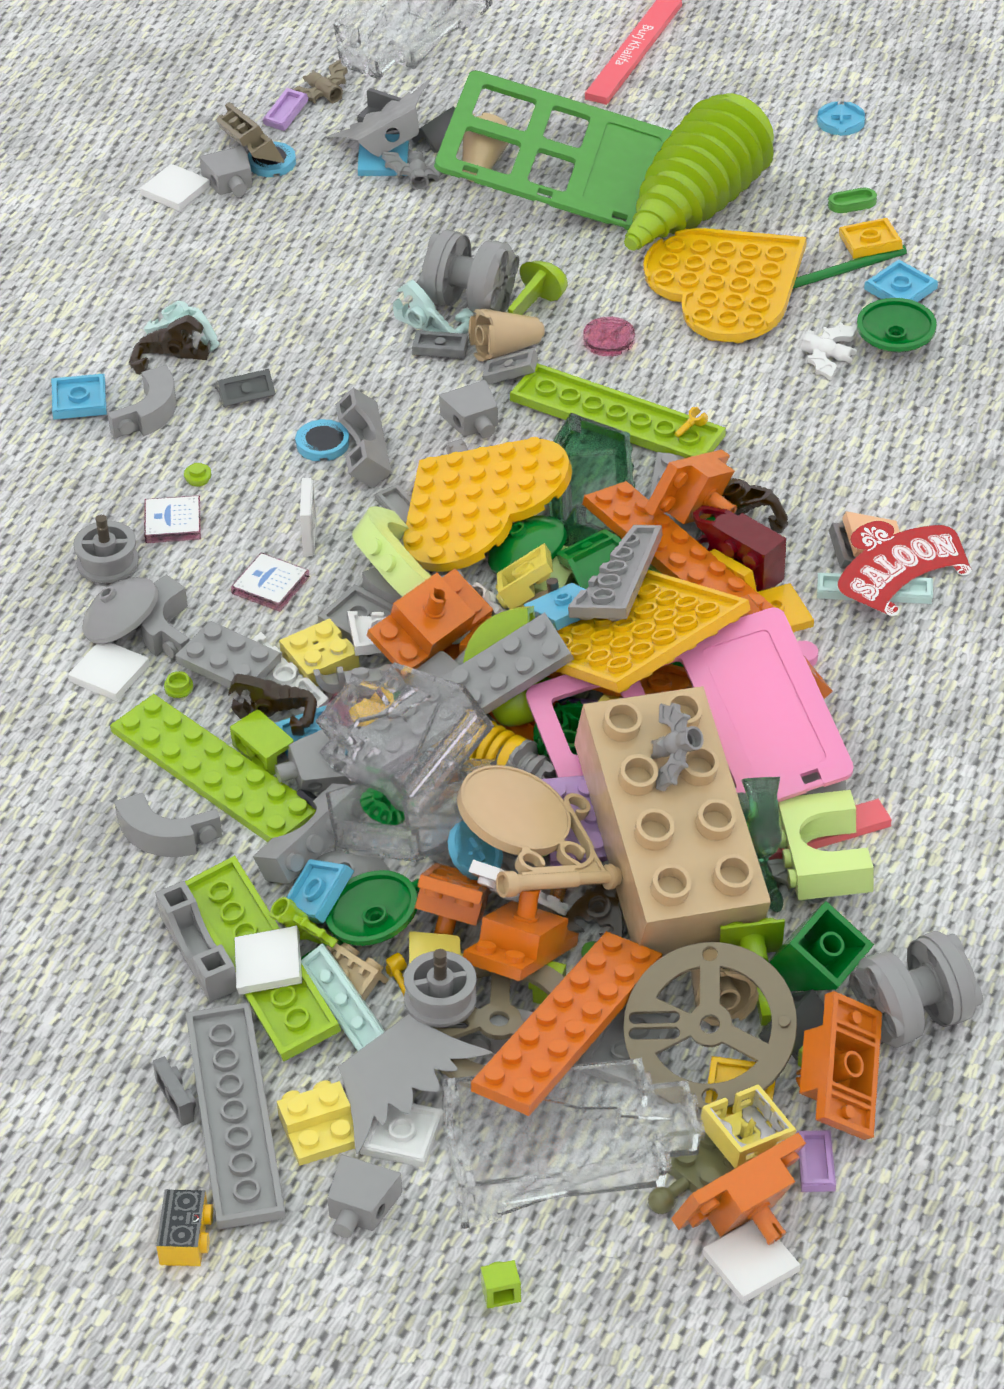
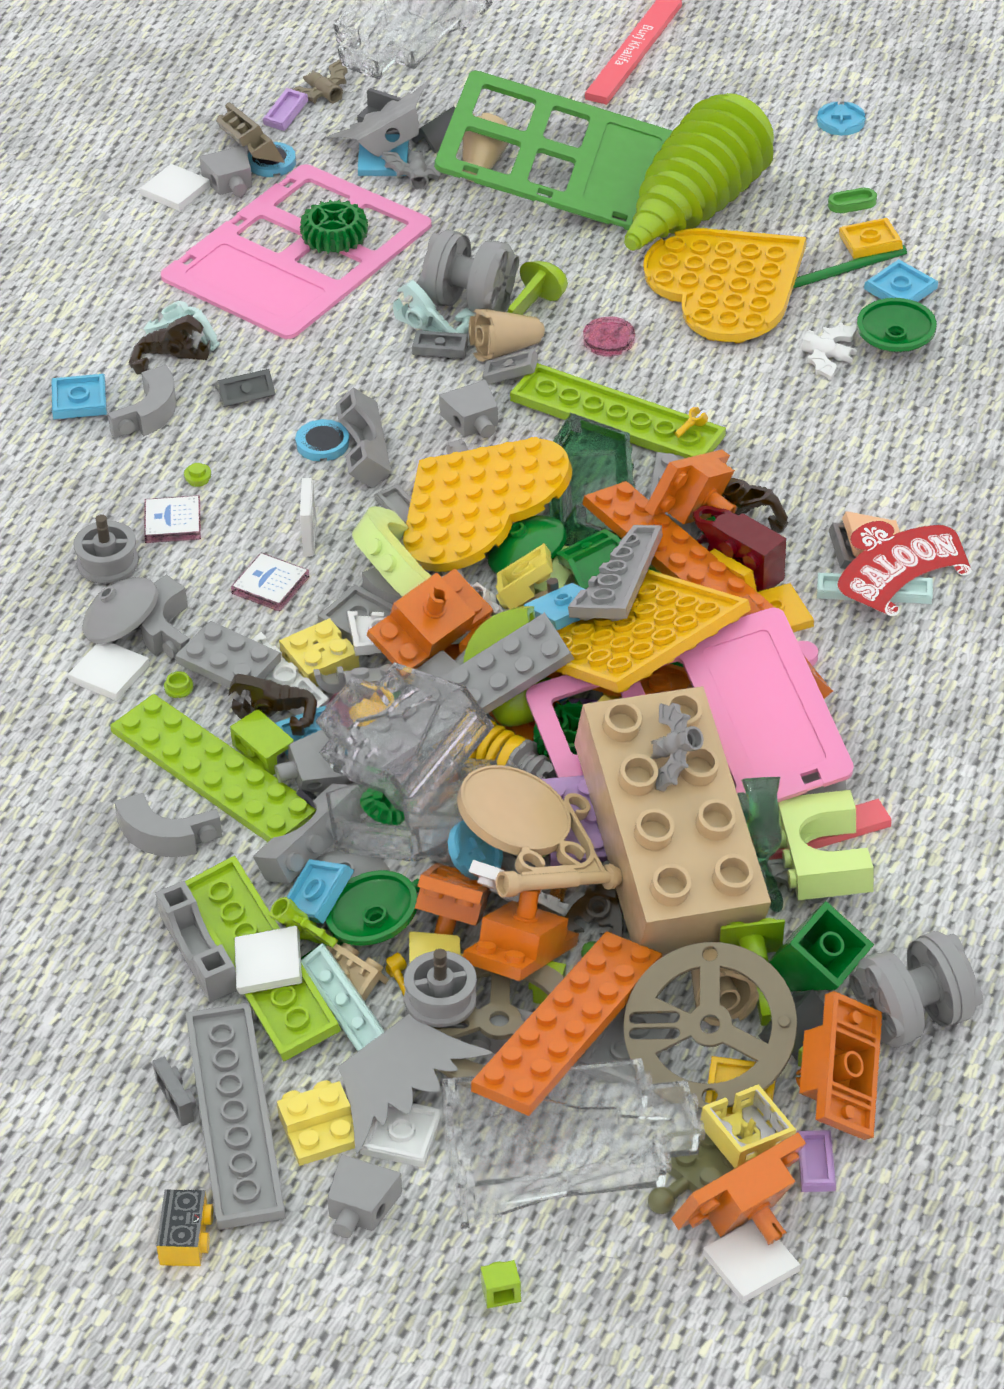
none -> bright pink door [161,164,432,339]
none -> green gear [300,199,368,255]

